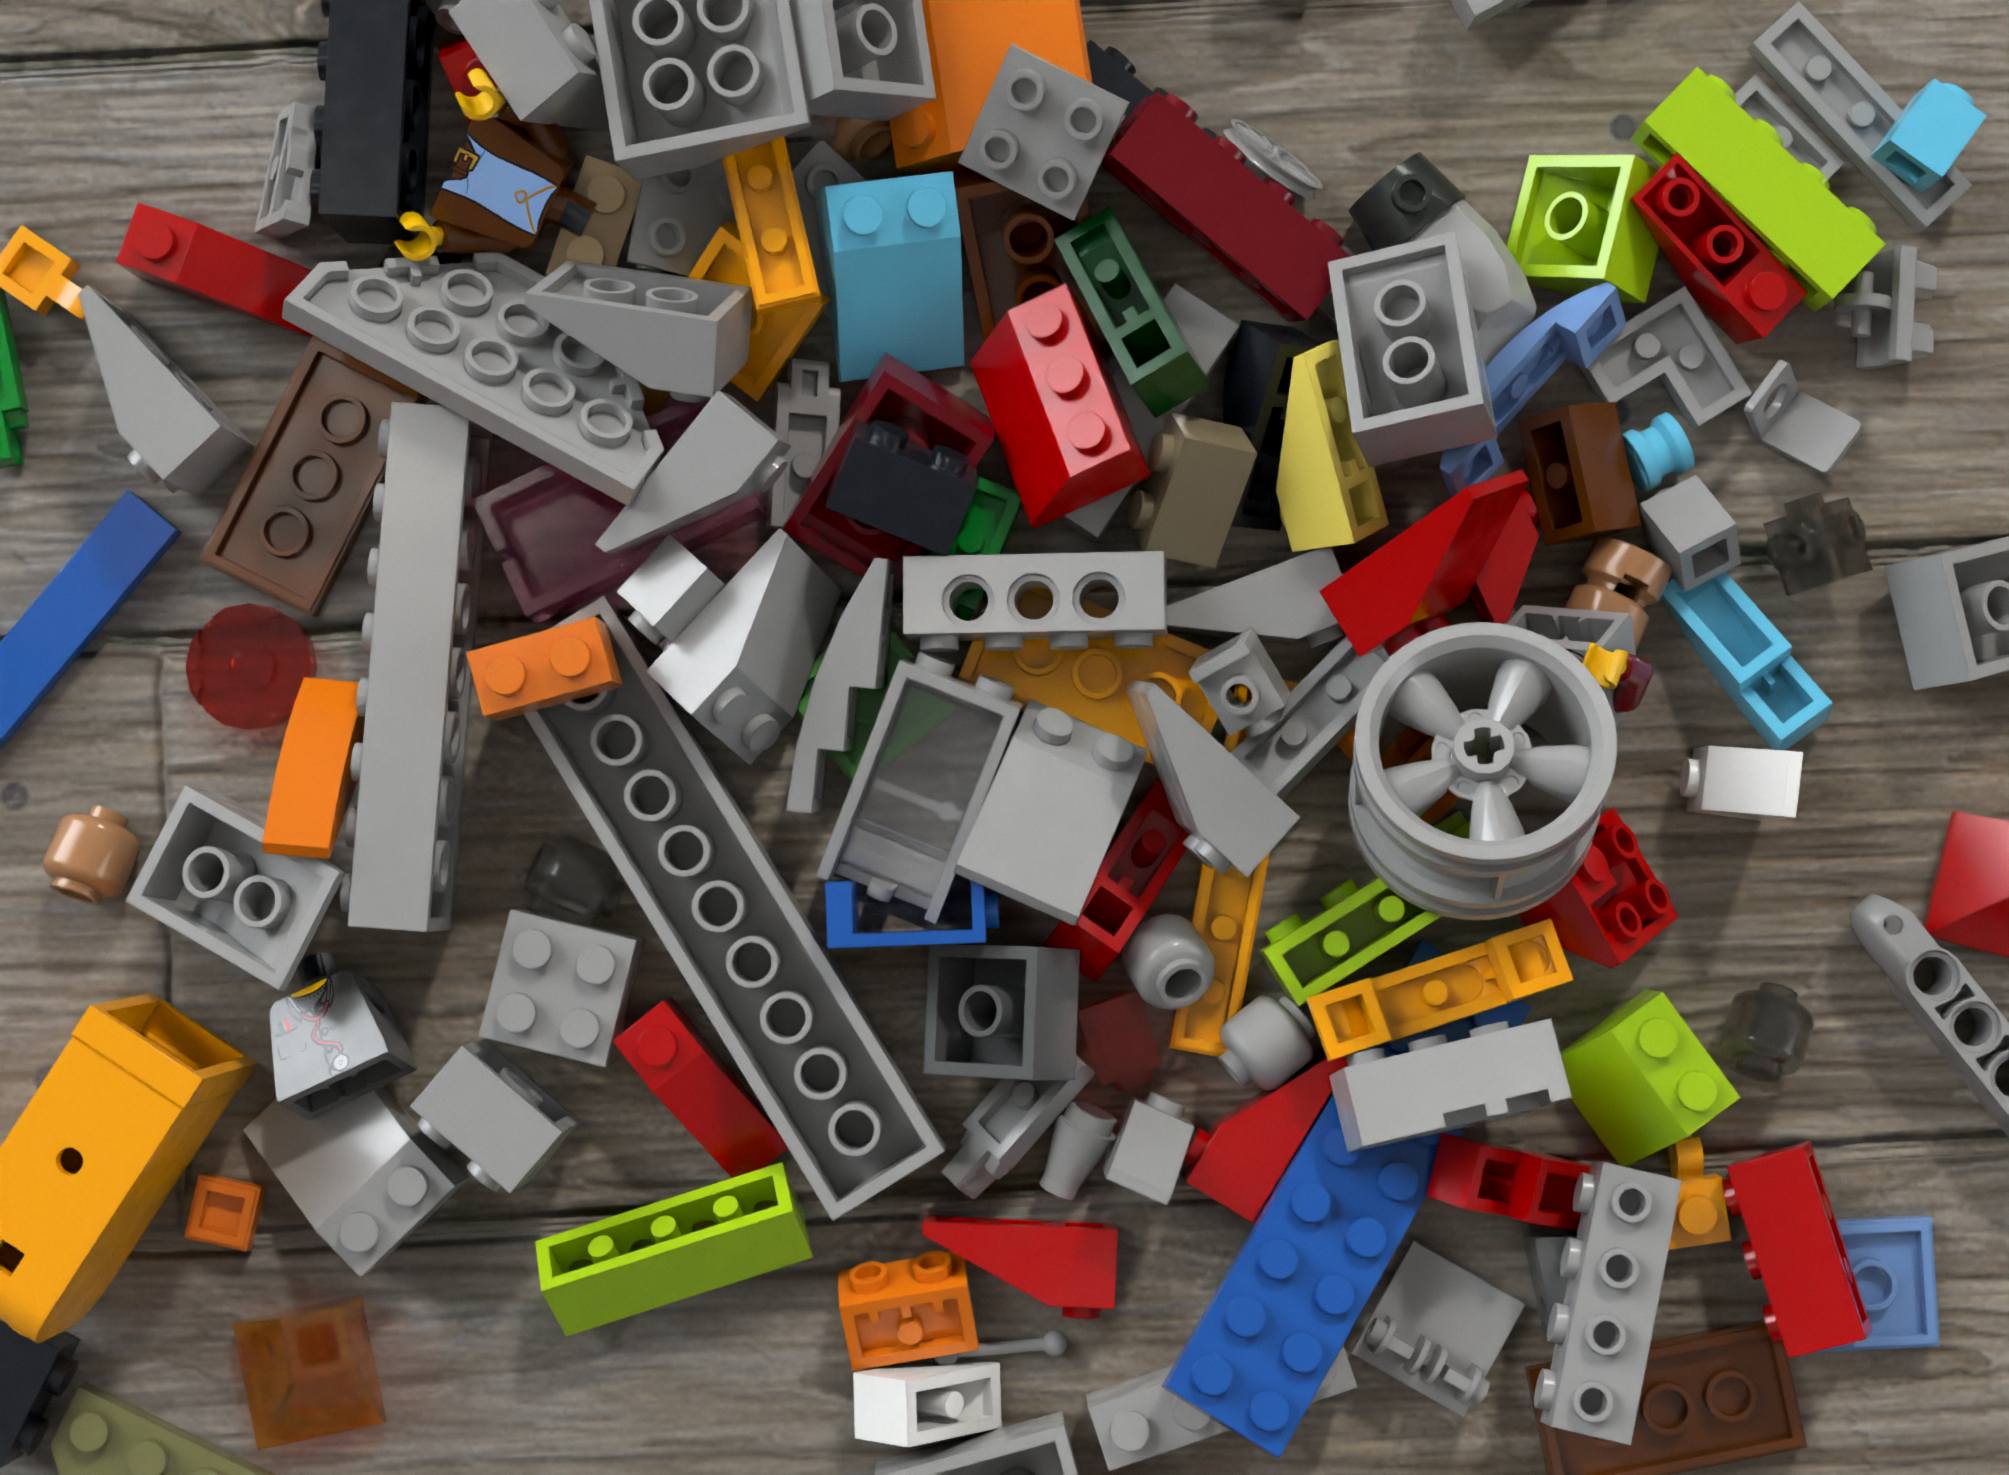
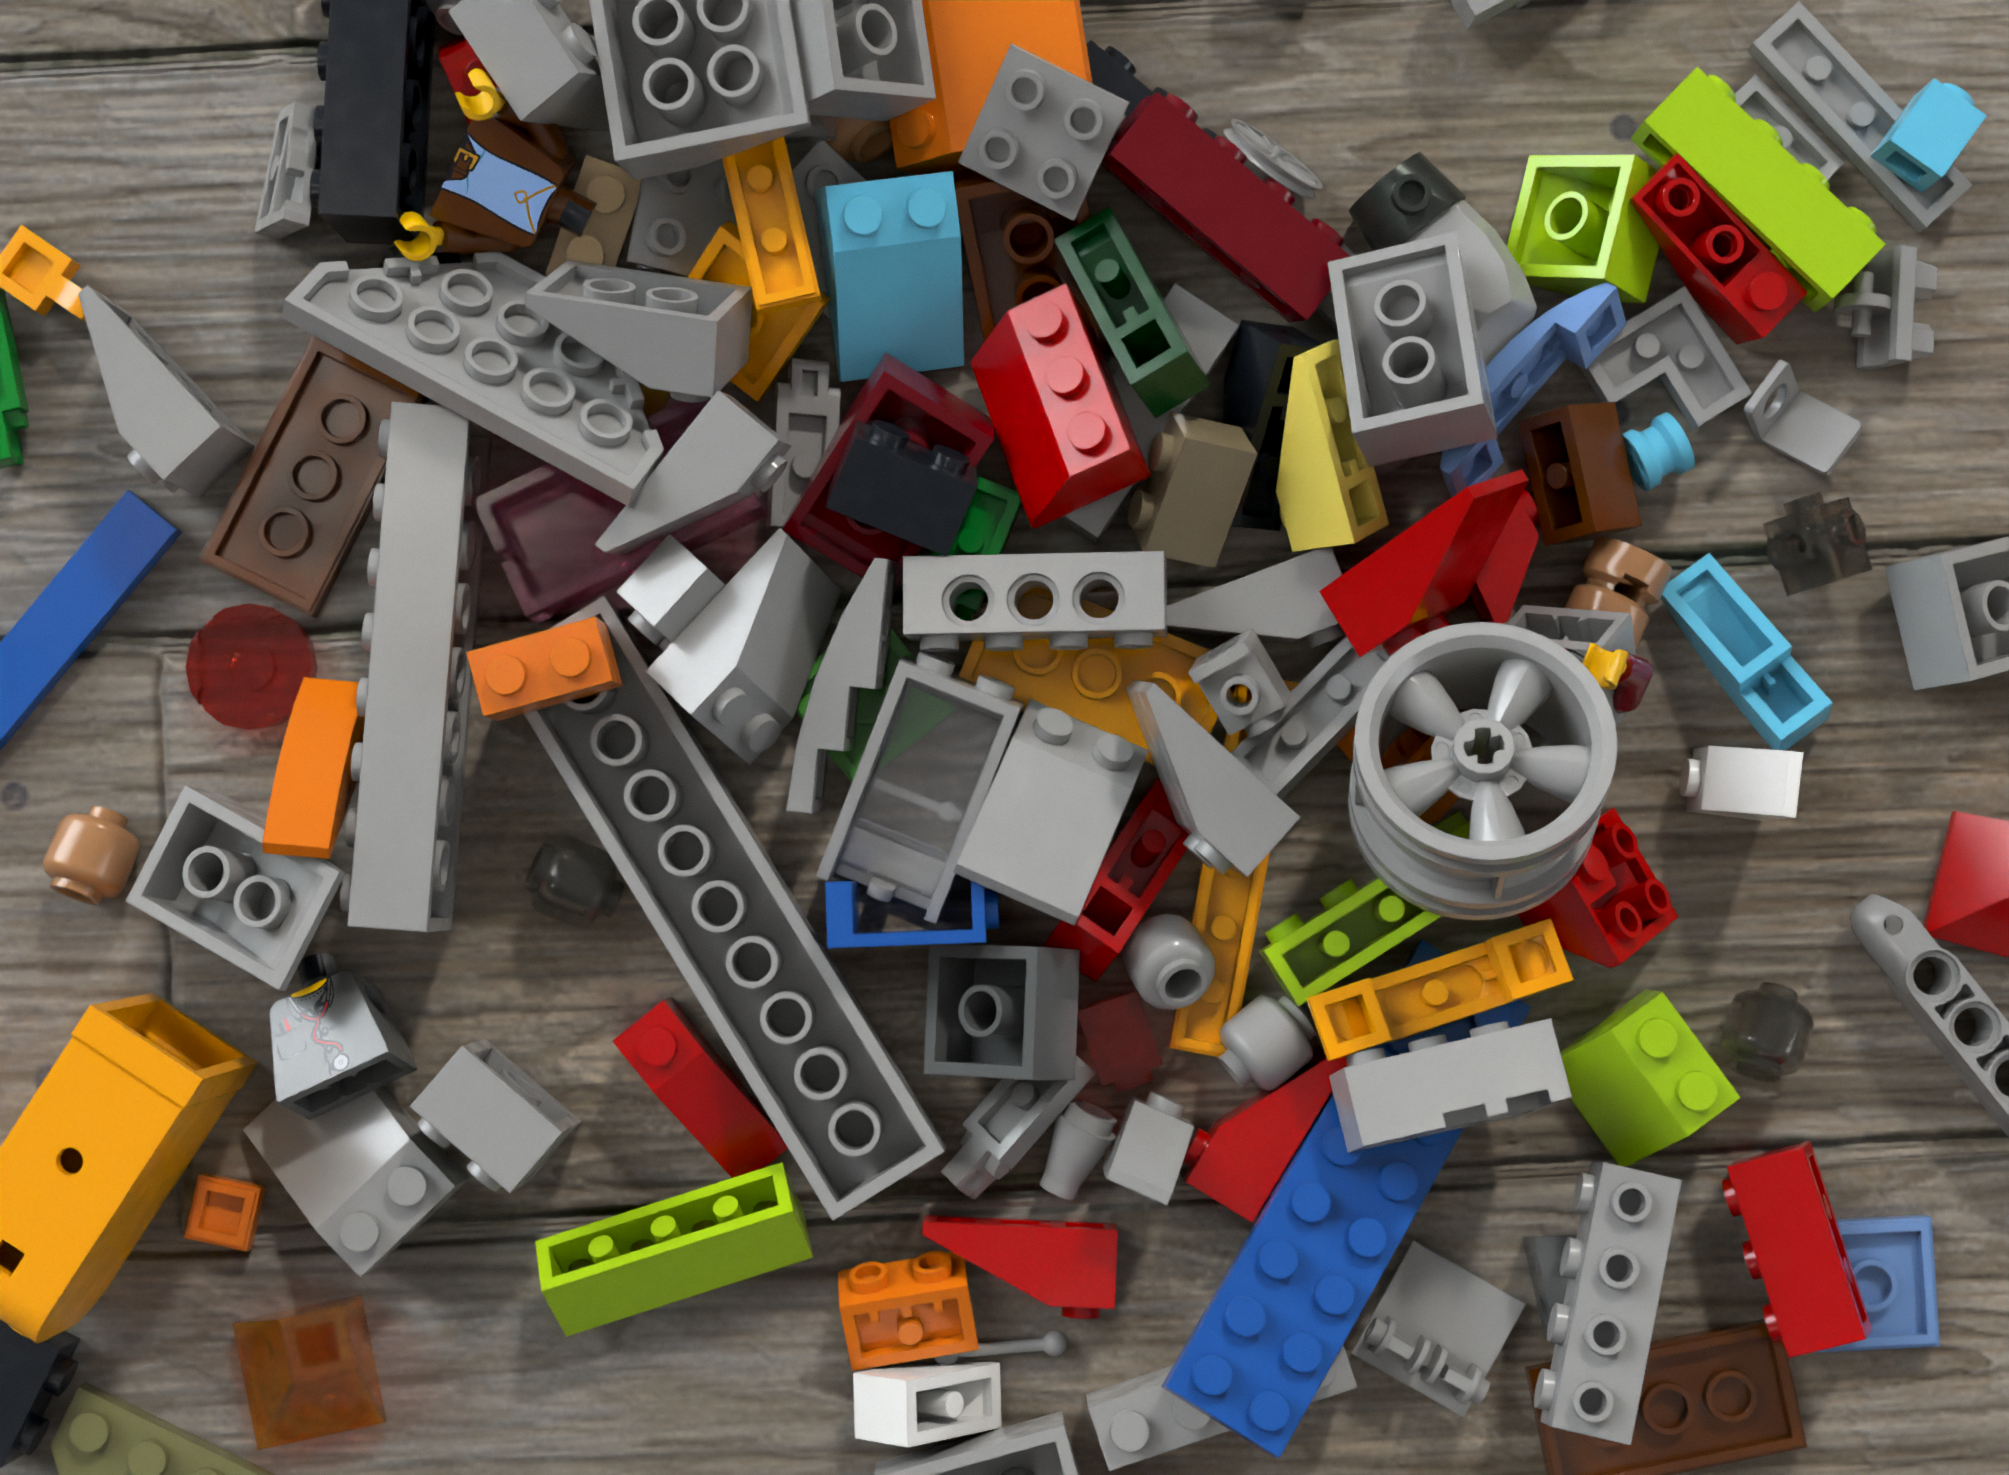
red slope [116,202,313,338] -> none
light grey brick [478,909,646,1067] -> none
red slope [1426,1132,1590,1231] -> none
light grey brick [1640,475,1741,592] -> none
light orange plate [1666,1134,1731,1250] -> none

